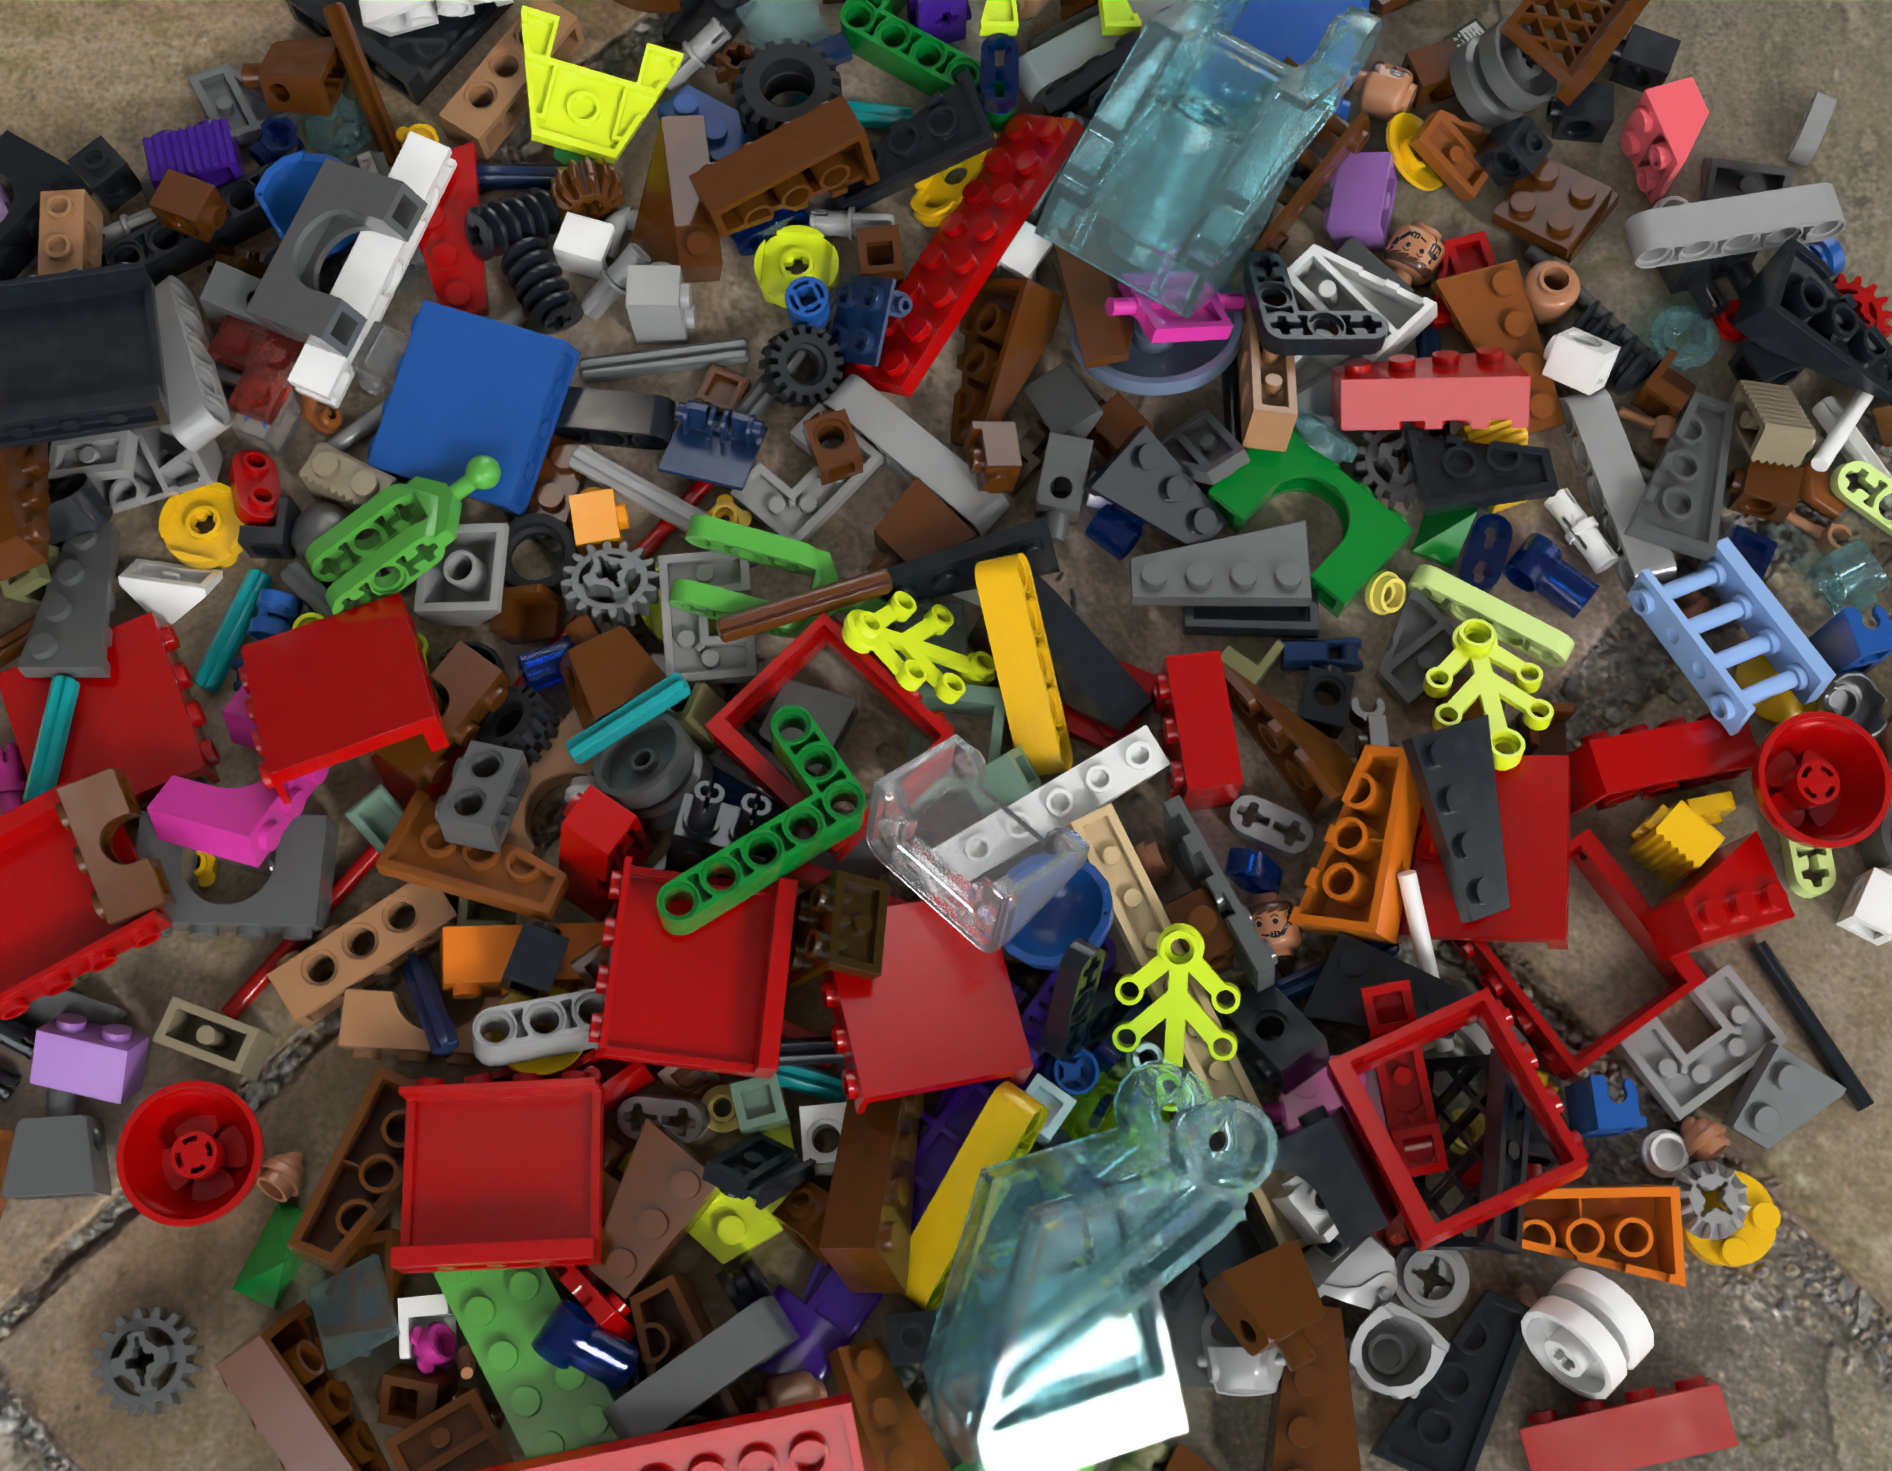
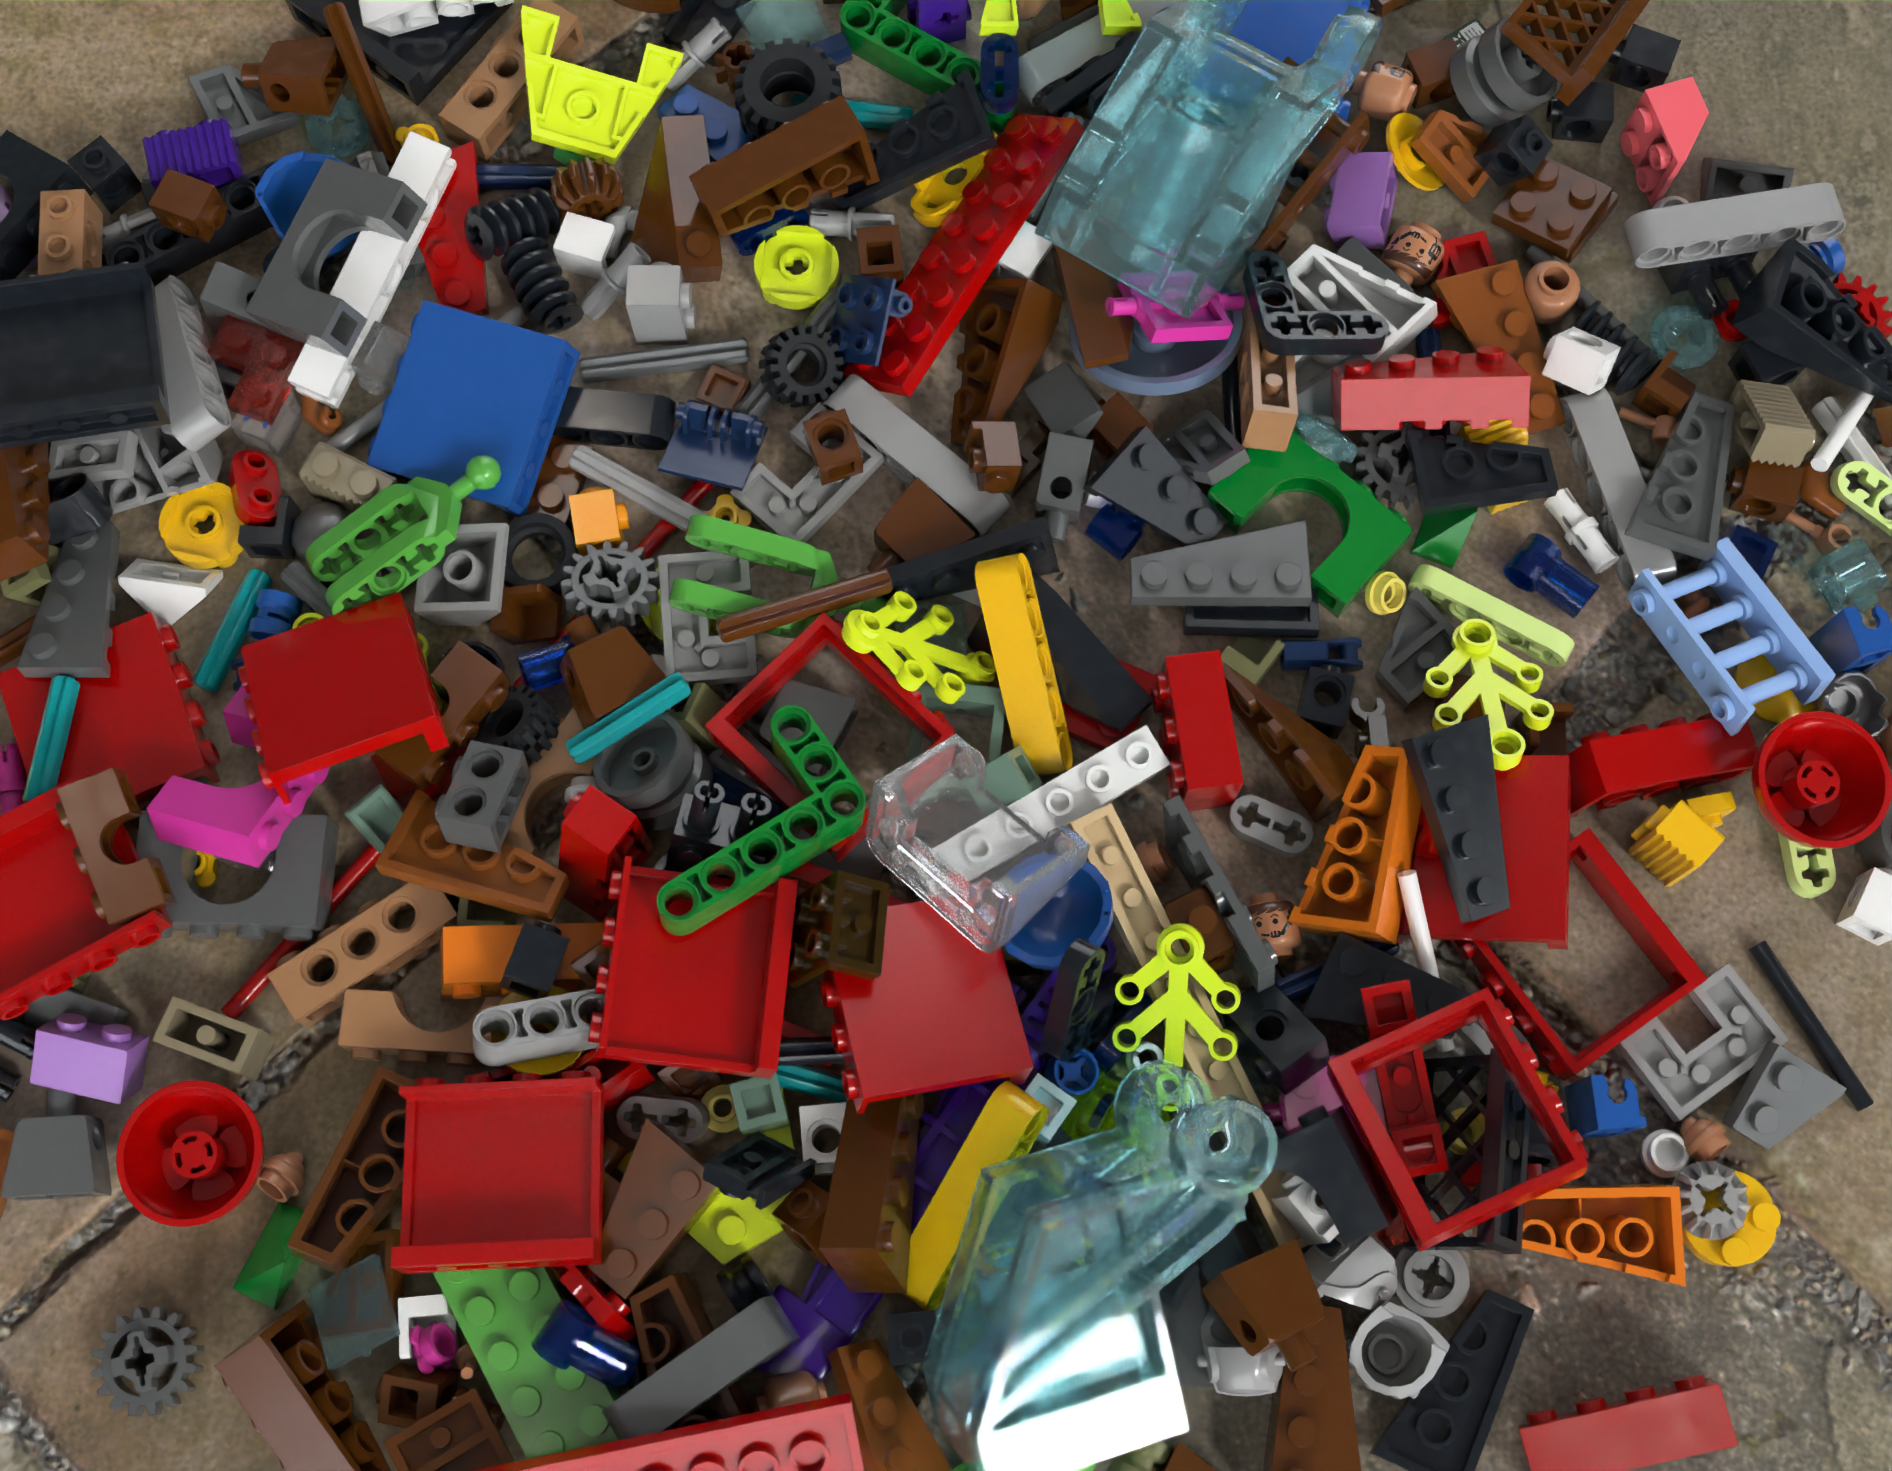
dark brown plate [207,242,270,279] -> none
clear blue piece [248,116,306,167] -> none
dark blue axle [401,952,459,1058] -> none
blue wheel [785,276,831,331] -> none
clear blue beam [1224,847,1284,896] -> none
clear blue beam [1457,513,1513,593] -> none
white wheel [1521,1267,1654,1400] -> none
red wedge [1643,830,1795,961] -> none
light grey beam [1785,91,1837,168] -> none

